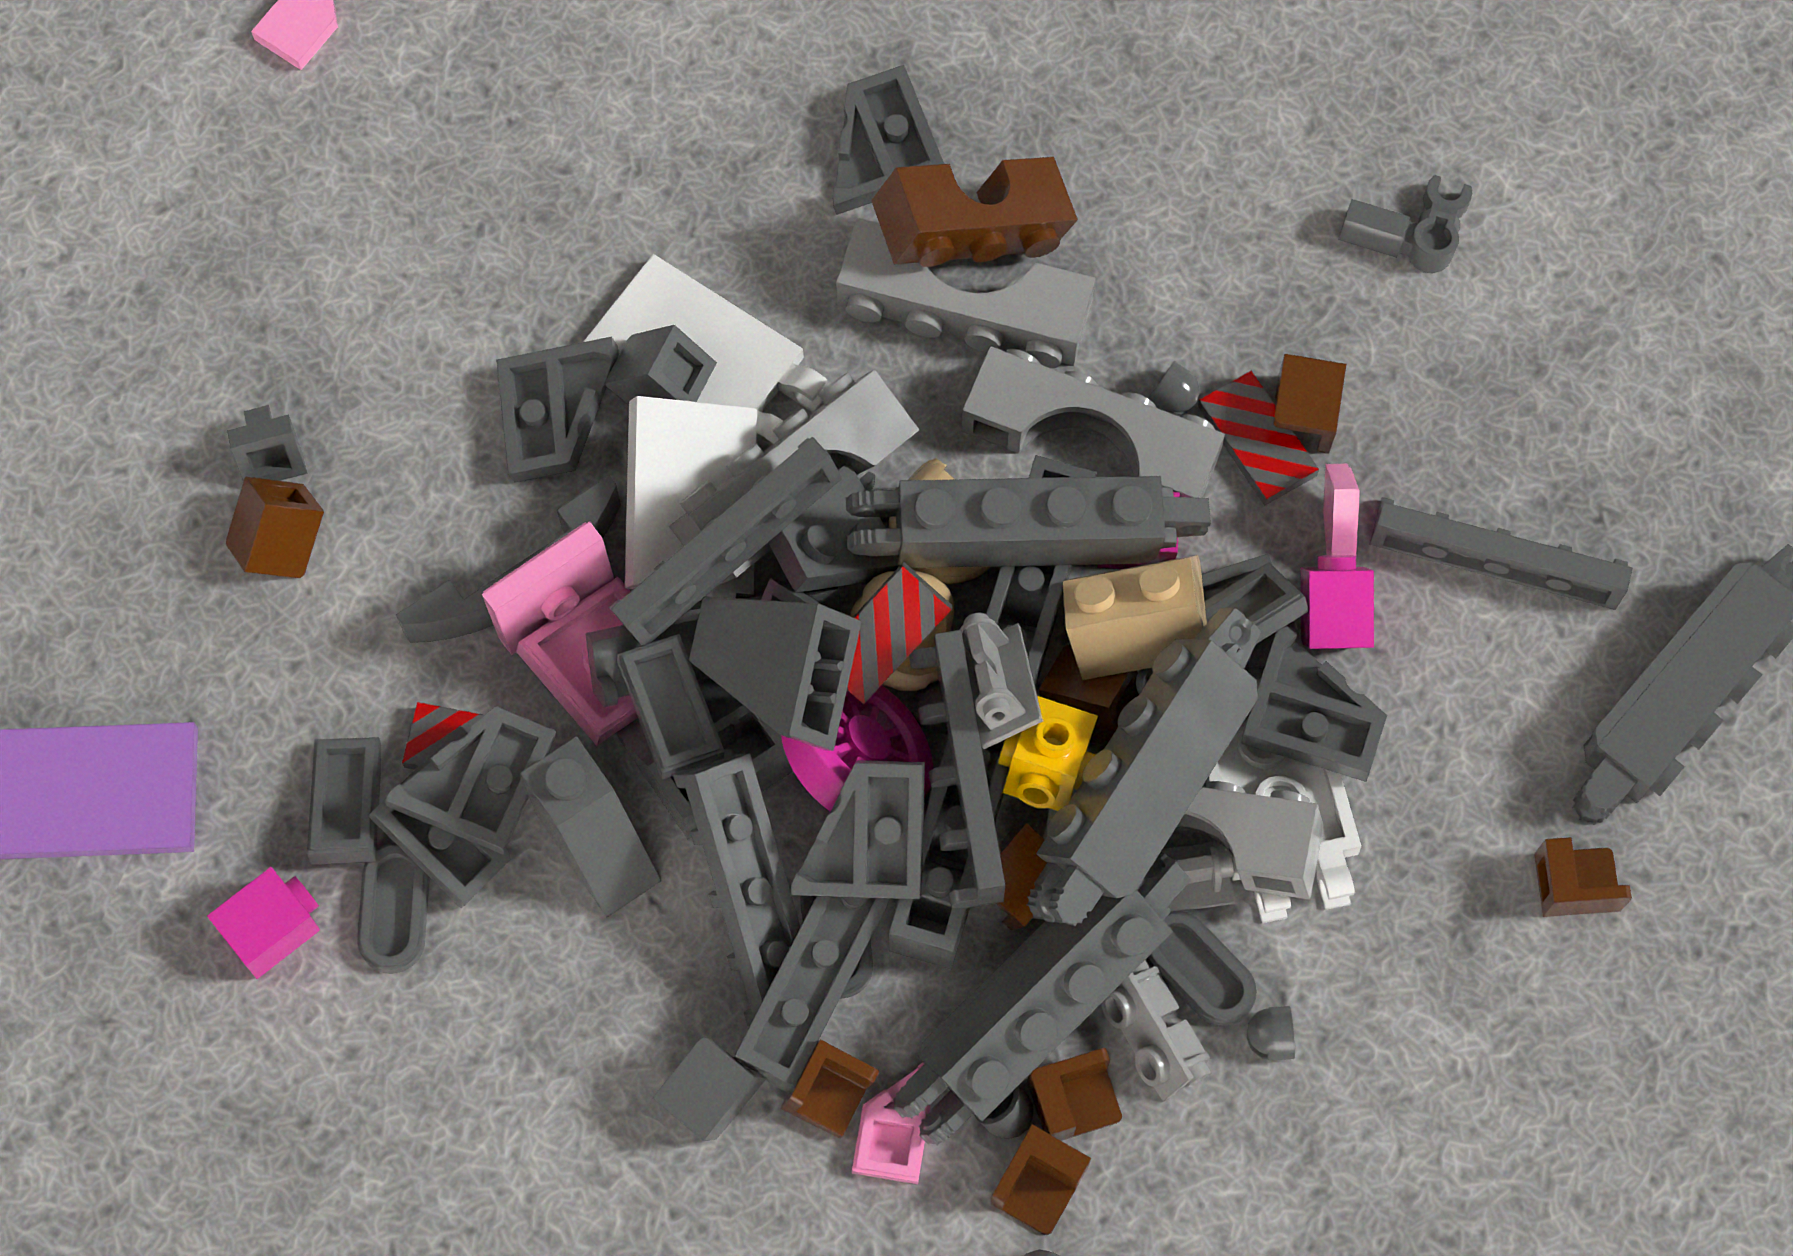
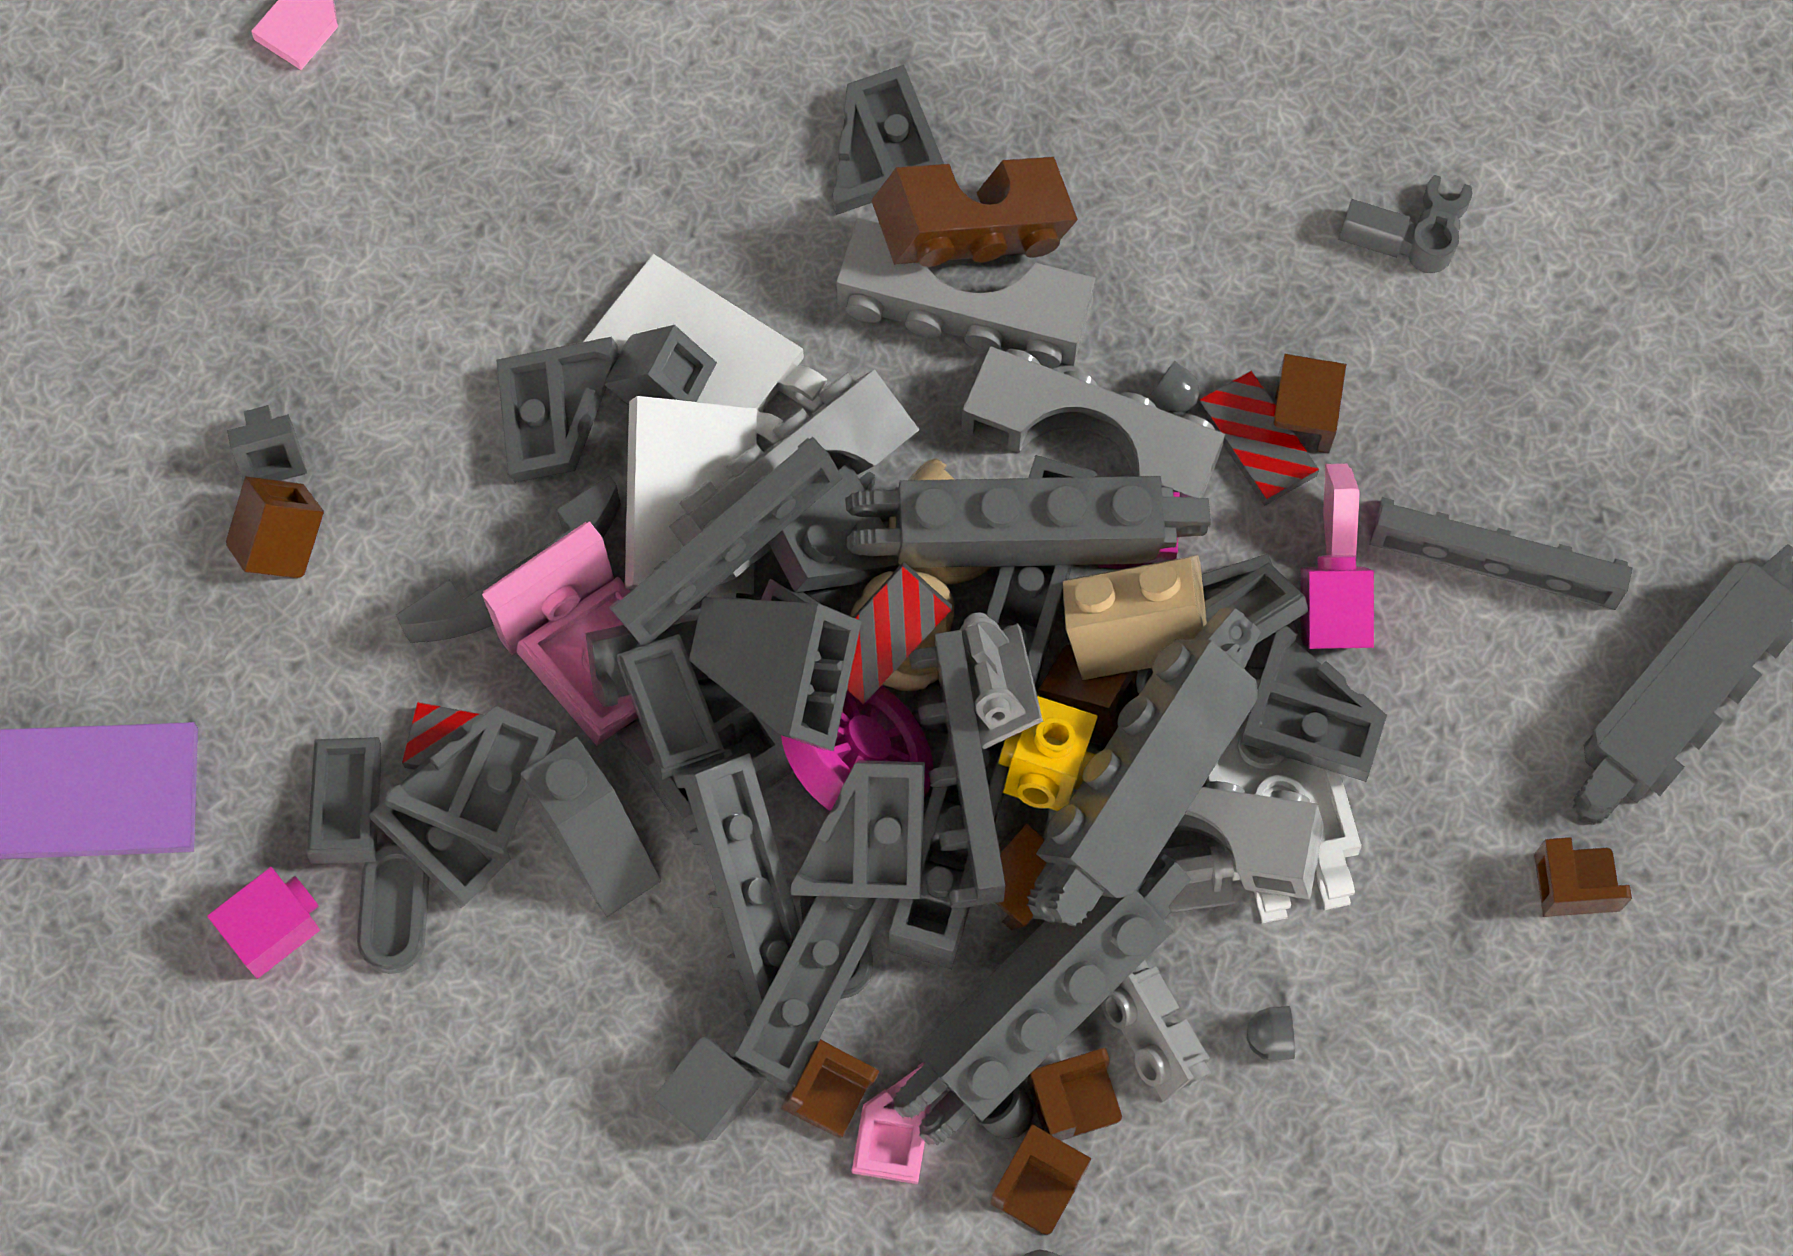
dark grey tile [1146,911,1257,1026] -> none

